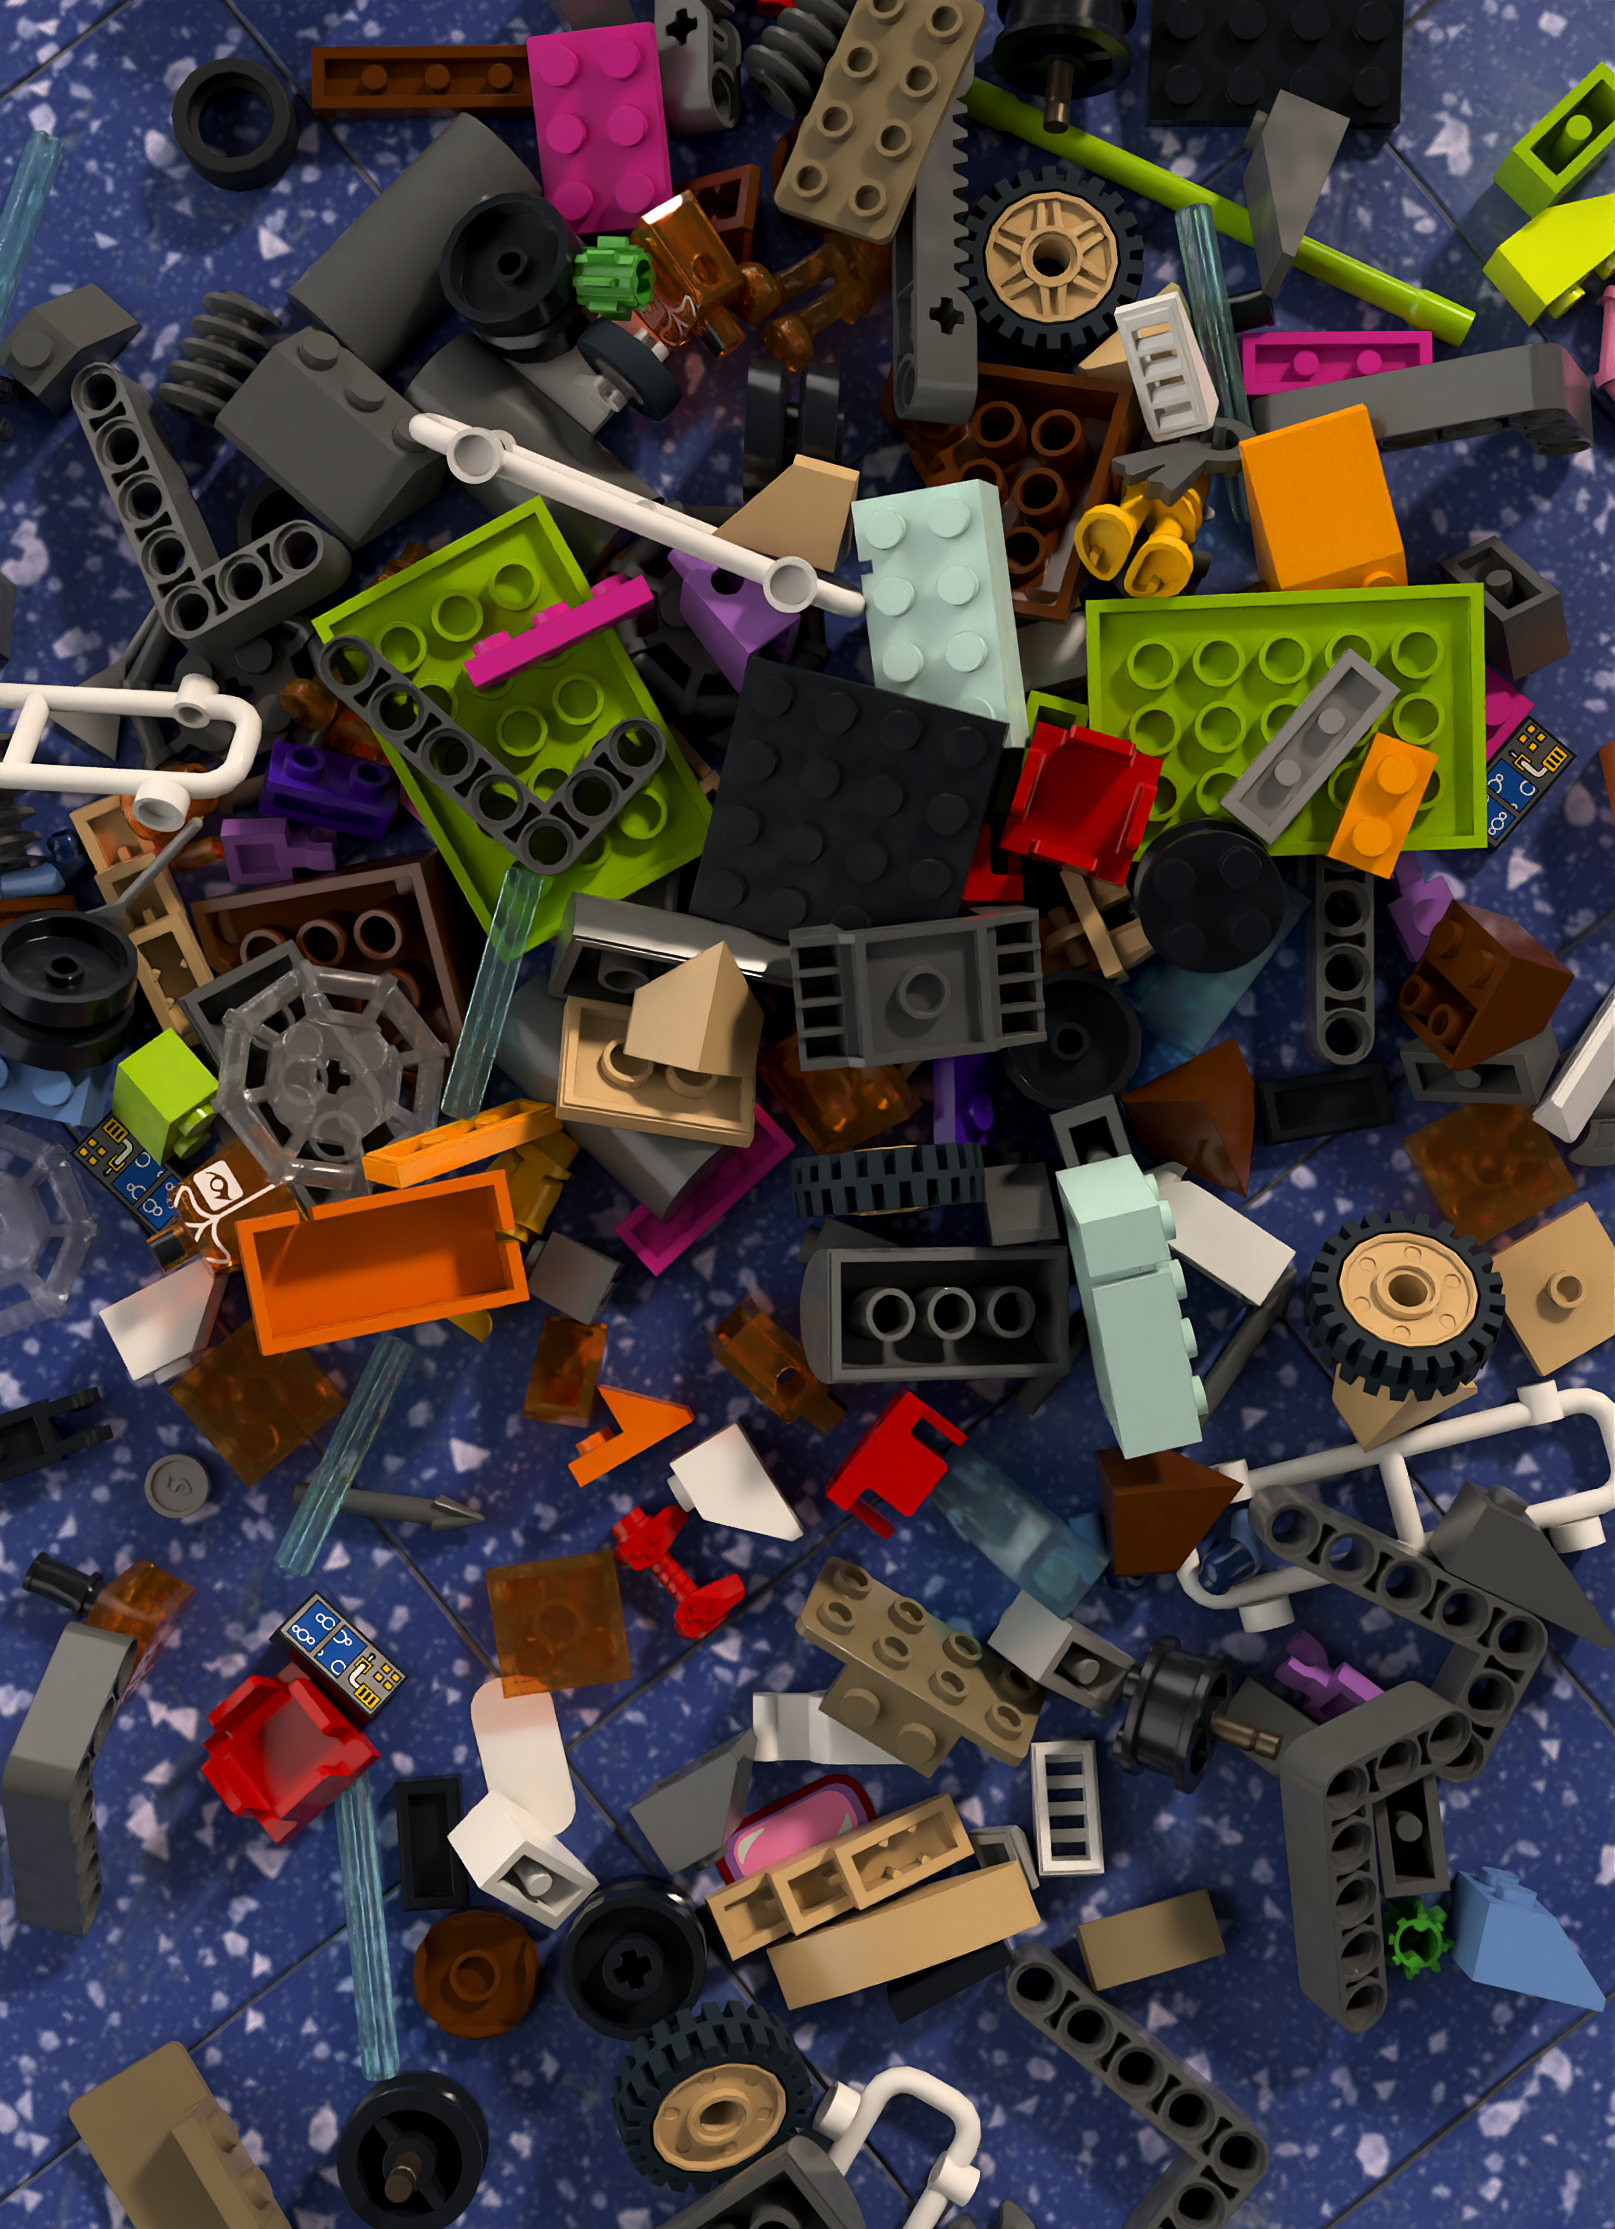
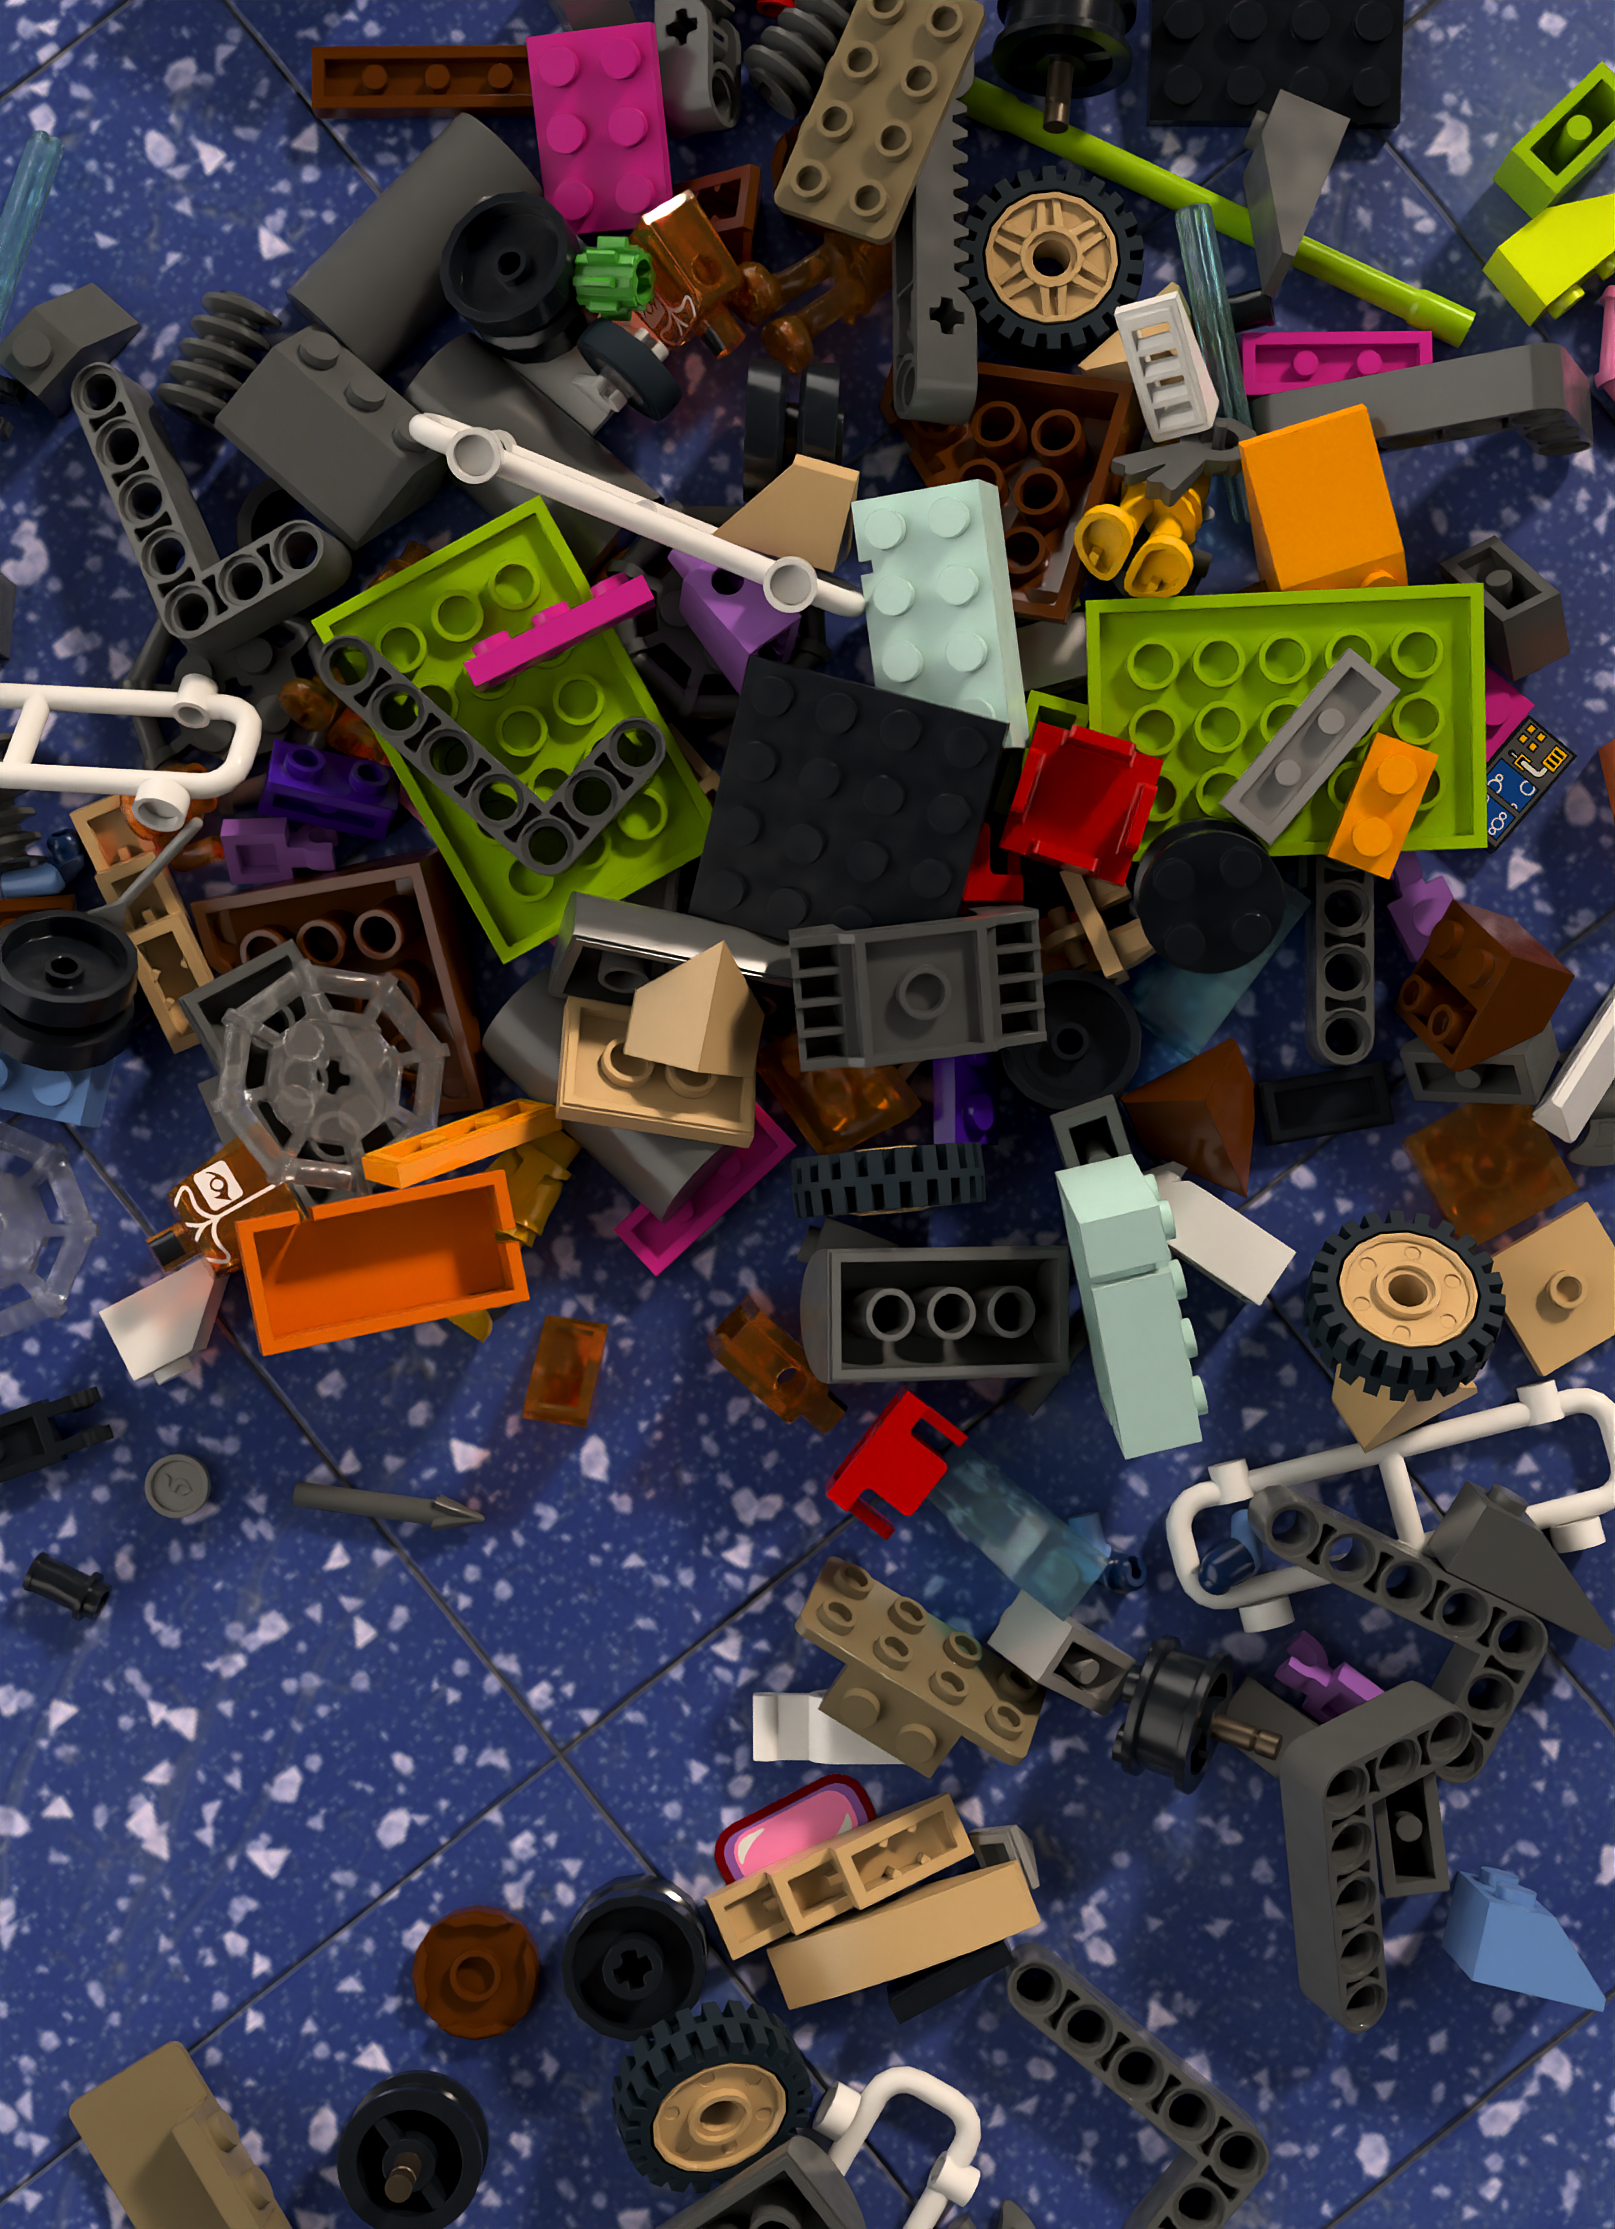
dark grey beam [1,1621,138,1938] -> none
light grey piece [48,558,185,762] -> none
tile [69,1110,206,1238] -> none
clear orange torso [85,1558,197,1704] -> none
lime brick [110,1027,222,1166] -> none
clear orange plate [166,1316,351,1488] -> none
black tyre [171,57,300,192] -> none
red panel [200,1662,381,1845] -> none
tile [269,1590,409,1727] -> none
clear light blue axle [274,1334,414,1577] -> none
clear light blue axle [334,1769,400,2081] -> none
black tile [394,1773,470,1912] -> none
clear light blue axle [441,868,544,1121] -> none
white slope [447,1790,600,1930] -> none
white sticker [471,1674,576,1836] -> none
clear orange plate [485,1548,633,1699] -> none
dark grey slope [523,1231,627,1326] -> none
orange slope [568,1384,695,1487] -> none
red piece [609,1504,745,1641] -> none
dark grey slope [629,1727,758,1876] -> none
white slope [667,1419,804,1541] -> none
dark grey slope [980,1151,1059,1246] -> none
white slope [1030,1740,1104,1878] -> none
dark tan slope [1074,1888,1226,1992] -> none
reddish brown slope [1095,1448,1244,1578] -> none
dark grey piece [1198,1268,1297,1430] -> none
bright green gear [1382,1895,1455,1980] -> none

